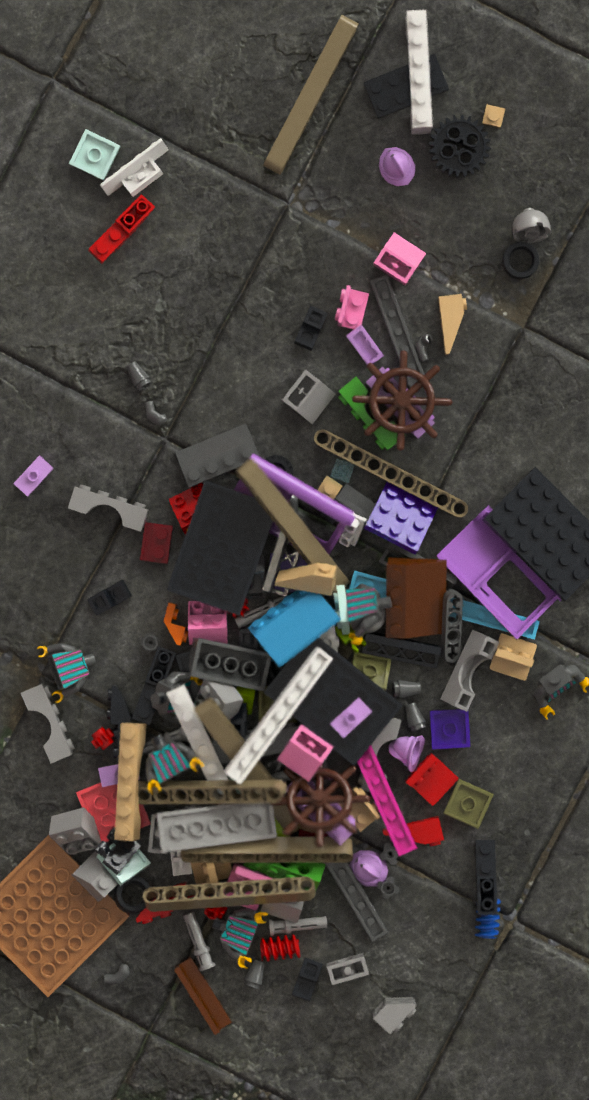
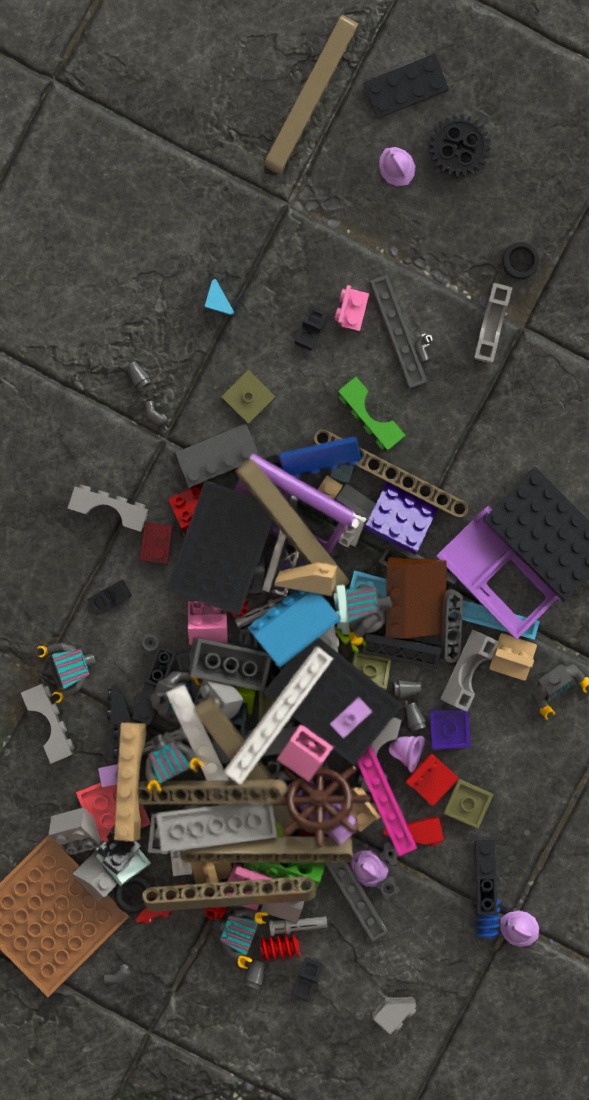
lavender plate [13,455,54,497] -> none
light aqua plate [69,129,121,181] -> none
red slope [88,194,155,264] -> none
red gear [91,726,114,750] -> none
white bracket [100,139,168,197] -> none
orange slope [164,602,188,646] -> none
reddish brown fence [174,956,232,1035] -> none
light grey pin [183,912,216,971] -> none
light grey slope [282,369,336,424] -> none
light grey brick [327,953,369,985] -> none
lavender plate [346,324,384,364] -> none
reddish brown brick [352,350,452,451] -> none
bright pink slope [373,233,426,286] -> none
white arch [405,10,432,135] -> none
tan slope [438,294,467,355] -> none
tan plate [482,104,505,128] -> none
light grey cylinder [512,208,552,243] -> none
none -> medium azure slope [205,279,234,316]
none -> olive plate [222,370,275,424]
none -> blue slope [279,436,361,478]
none -> light grey arch [473,283,512,364]
none -> lavender piece [500,911,539,947]

